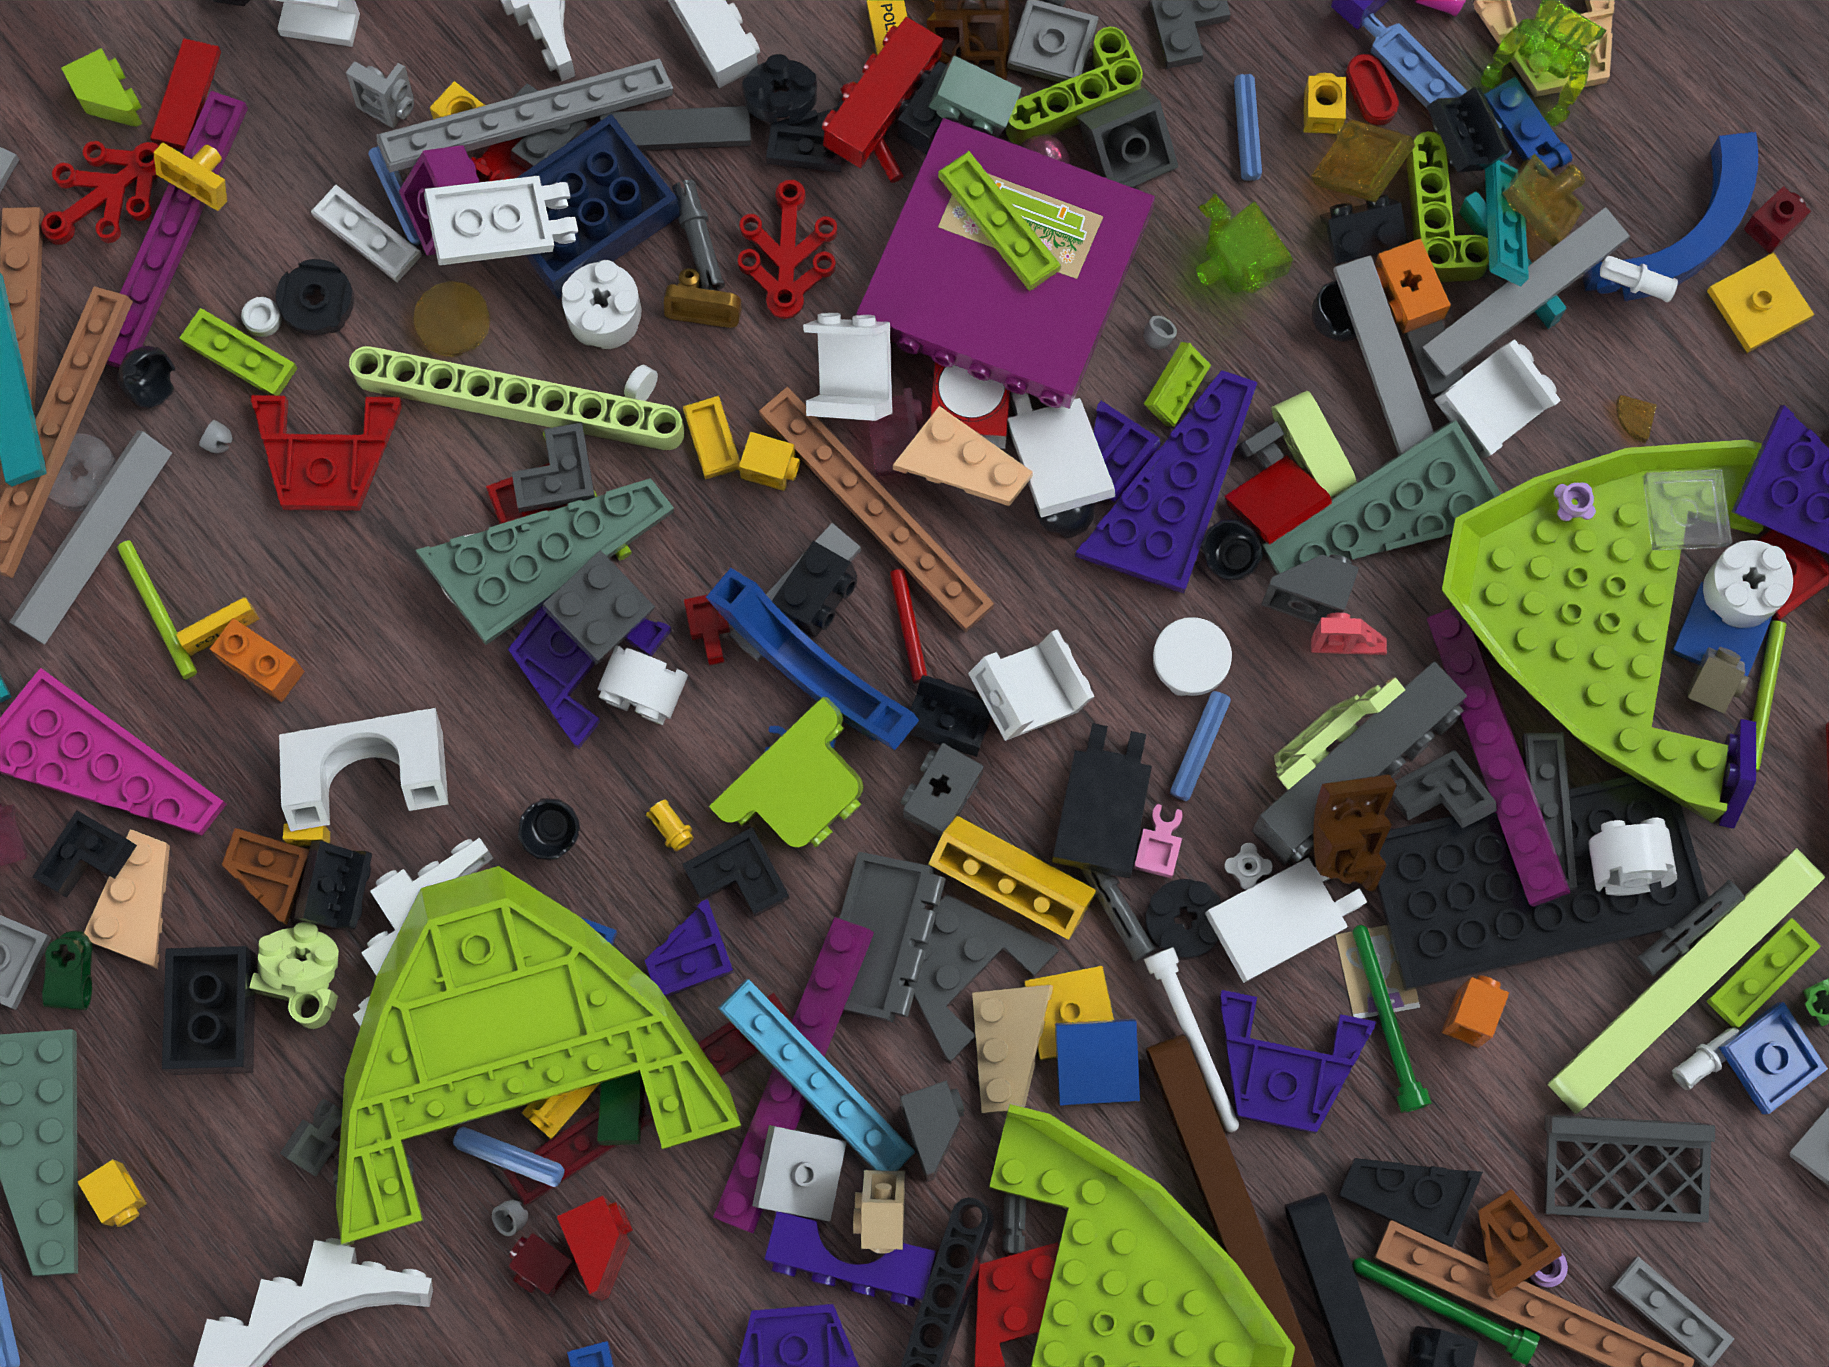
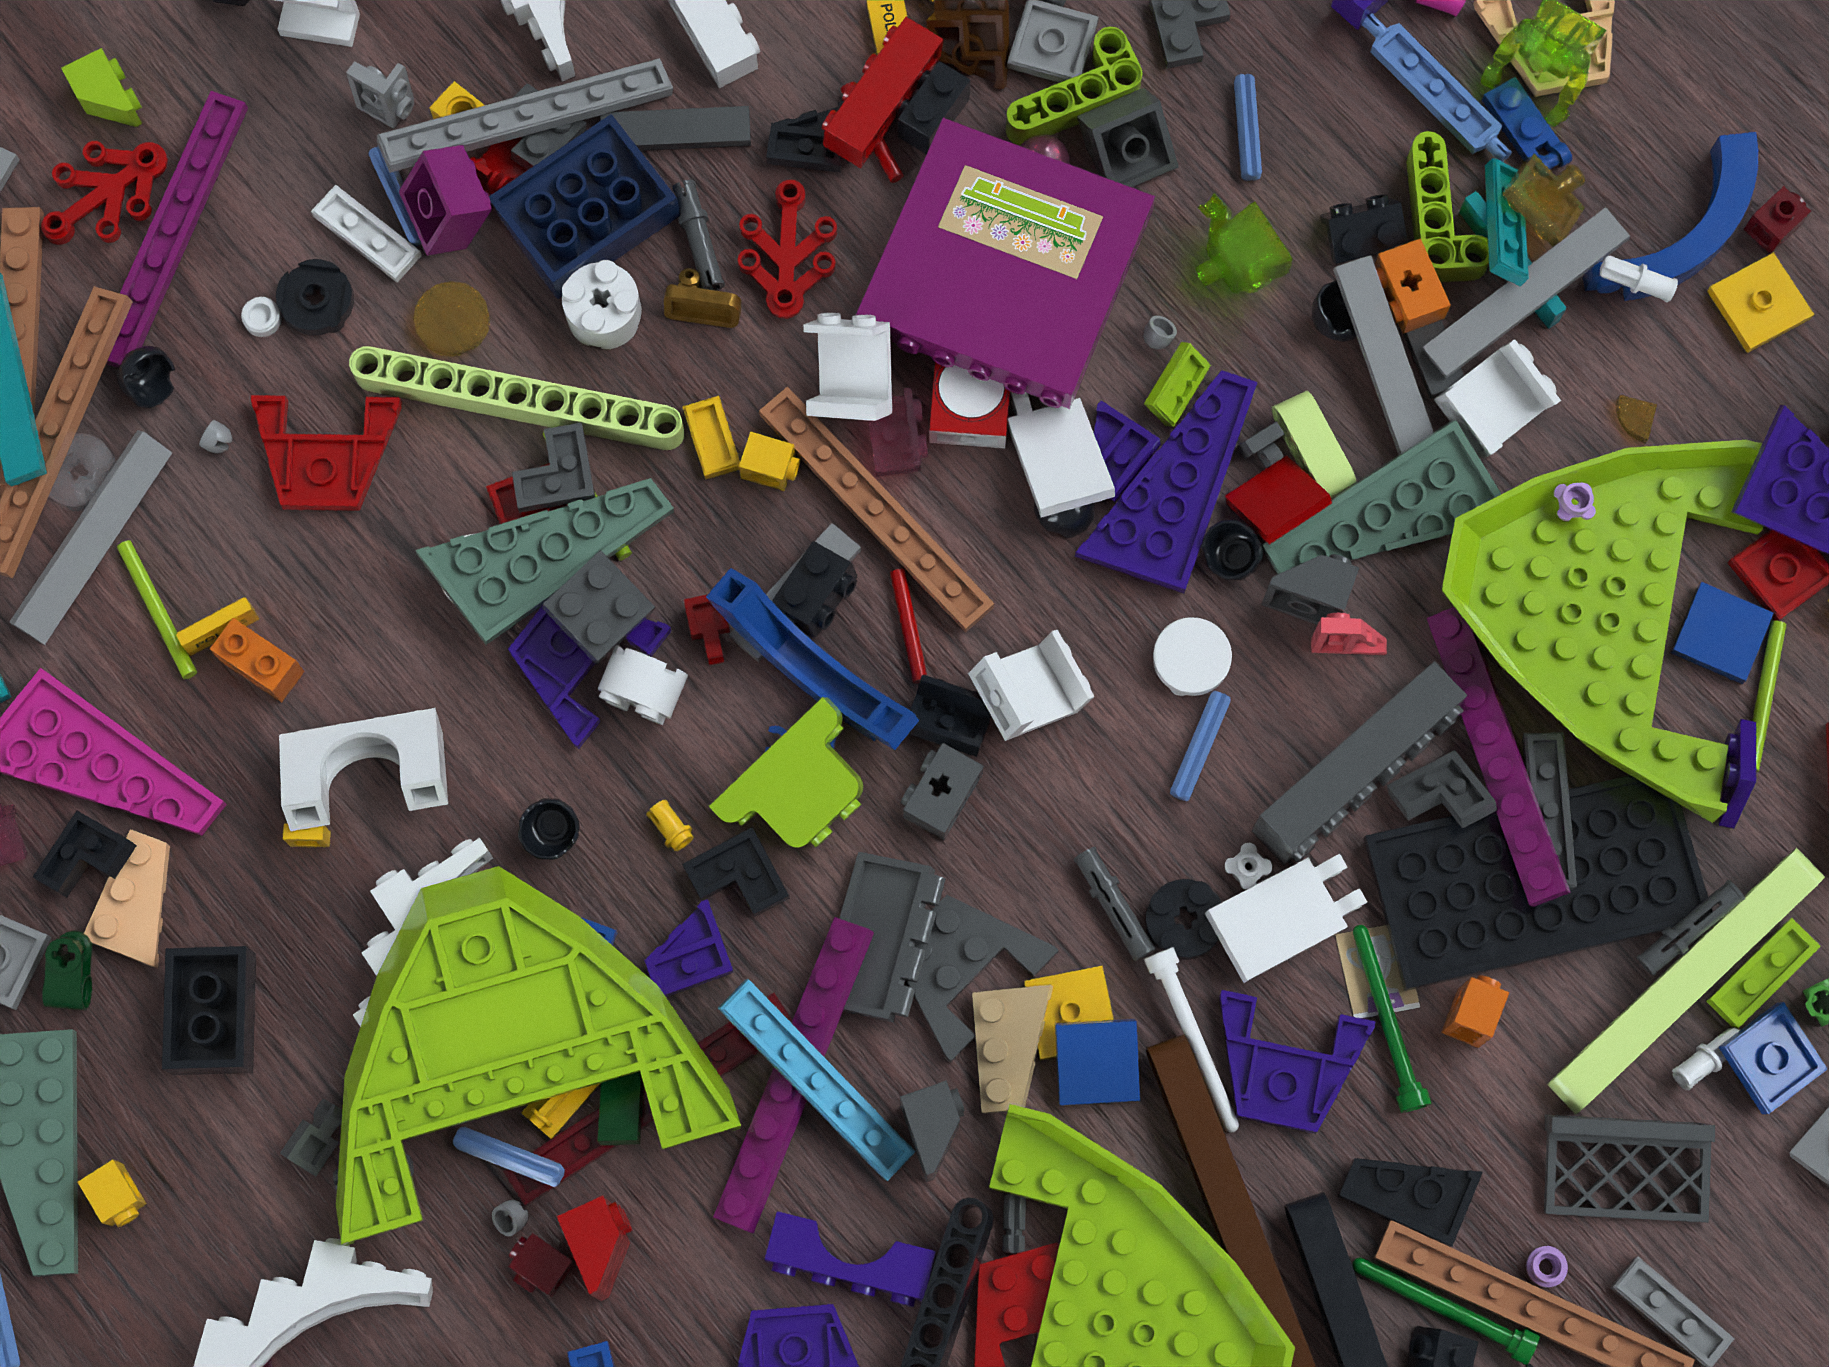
red tile [150,38,221,150] -> none
yellow tile [153,143,227,211] -> none
lime plate [179,308,298,396] -> none
dark orange wing [222,828,309,925] -> none
yellowish green plate [249,973,338,1029] -> none
yellowish green plate [257,922,339,992] -> none
black bracket [294,841,372,930] -> none
white tile [424,176,578,265] -> none
white tile [624,365,658,401] -> none
black plate [742,54,817,123] -> none
light grey plate [752,1125,847,1222] -> none
tan brick [853,1170,905,1253] -> none
light nougat wing [893,406,1033,506] -> none
sand green brick [928,56,1022,137] -> none
yellow brick [928,816,1096,940] -> none
lime tile [938,151,1061,291] -> none
black tile [1052,723,1152,879] -> none
bright pink plate [1133,804,1182,879] -> none
yellowish green wing [1274,677,1405,790] -> none
yellow brick [1304,73,1346,134] -> none
clear yellow plate [1311,120,1415,203] -> none
reddish brown slope [1313,774,1397,891] -> none
red tile [1345,54,1399,125] -> none
black bracket [1427,87,1510,172] -> none
dark orange wing [1478,1189,1562,1298] -> none
white brick [1588,818,1677,896] -> none
clear tile [1643,469,1732,551] -> none
dark tan brick [1687,647,1749,714] -> none
white brick [1703,540,1793,628] -> none

